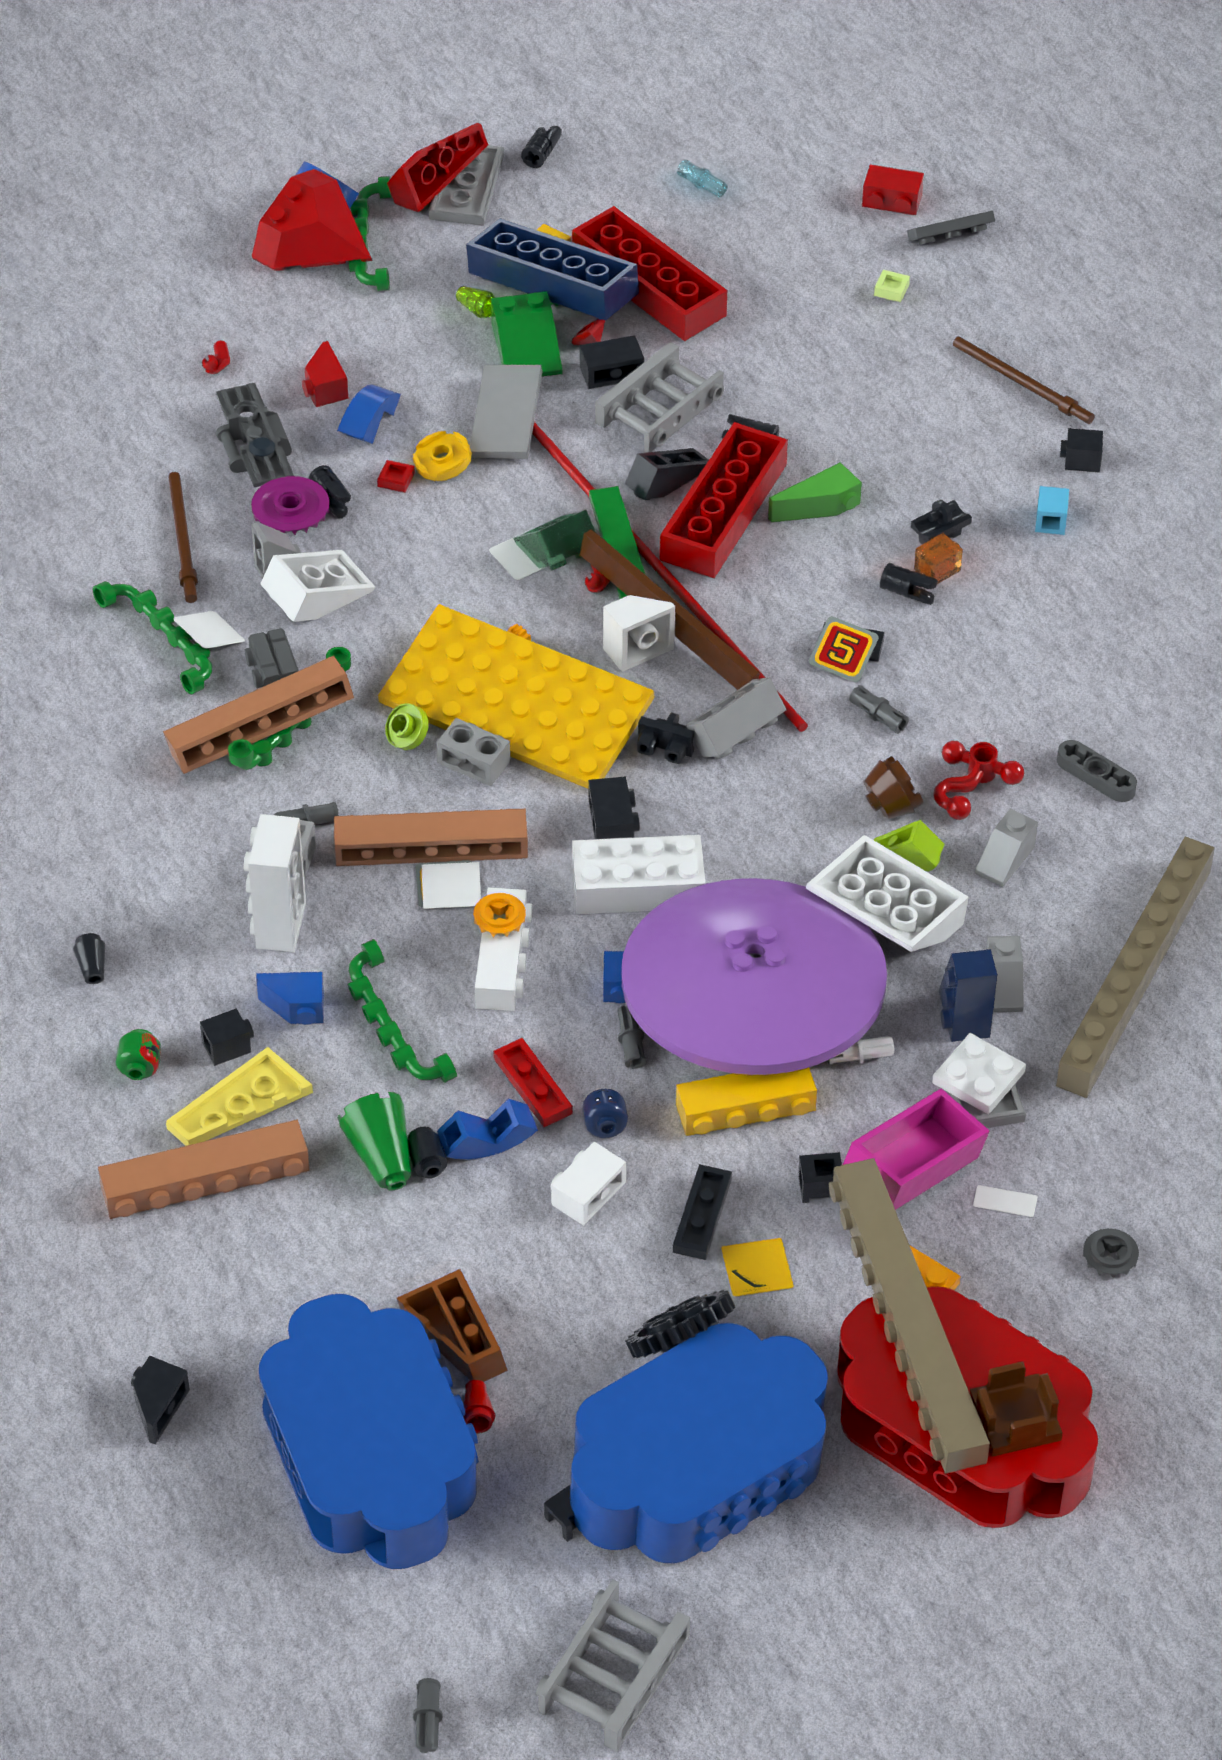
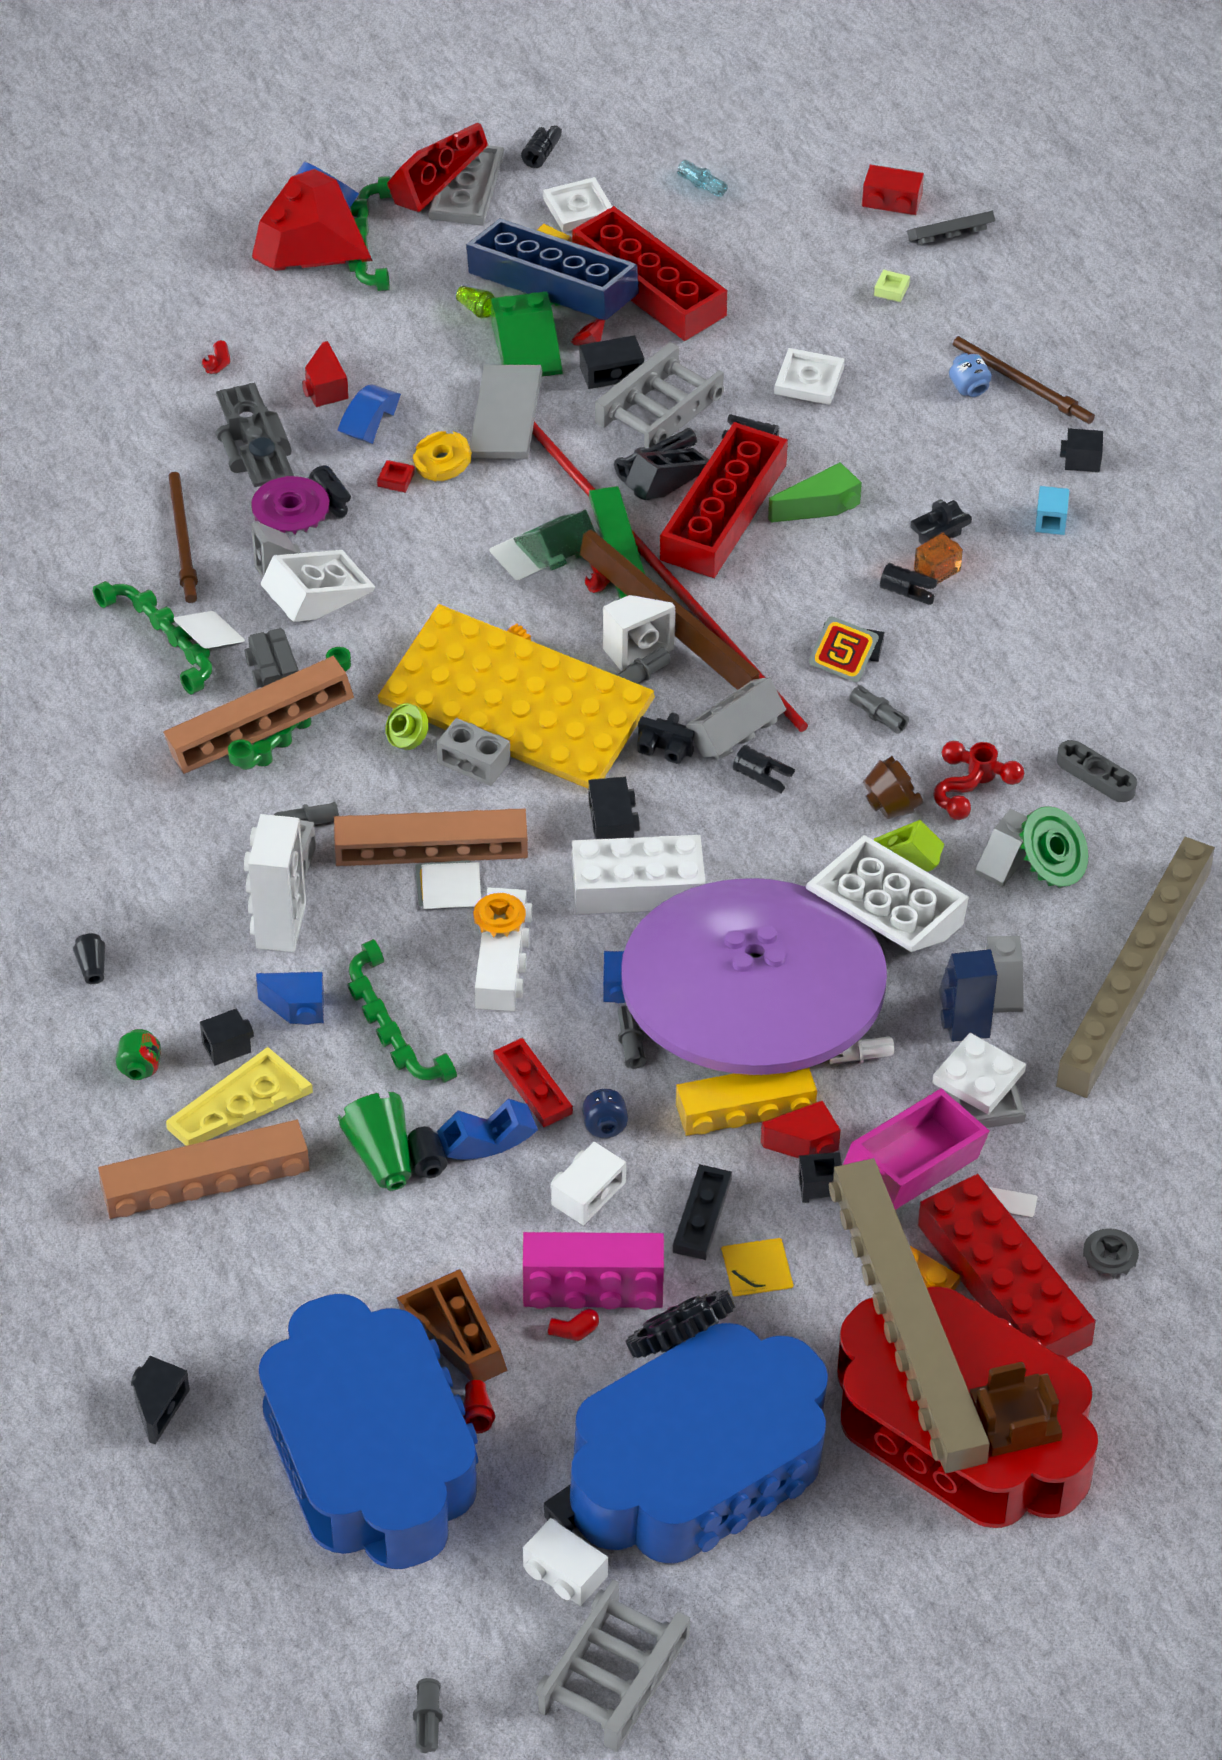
none -> dark pink piece [523,1232,664,1310]
none -> white brick [523,1518,608,1606]
none -> white plate [543,177,612,232]
none -> red arm [548,1309,599,1341]
none -> black pin [614,428,697,483]
none -> dark grey axle [615,647,671,683]
none -> black hinge [733,745,795,794]
none -> red slope [761,1100,841,1158]
none -> white plate [774,348,845,405]
none -> red brick [918,1173,1096,1358]
none -> medium blue head [949,353,992,397]
none -> gear [1019,806,1089,888]

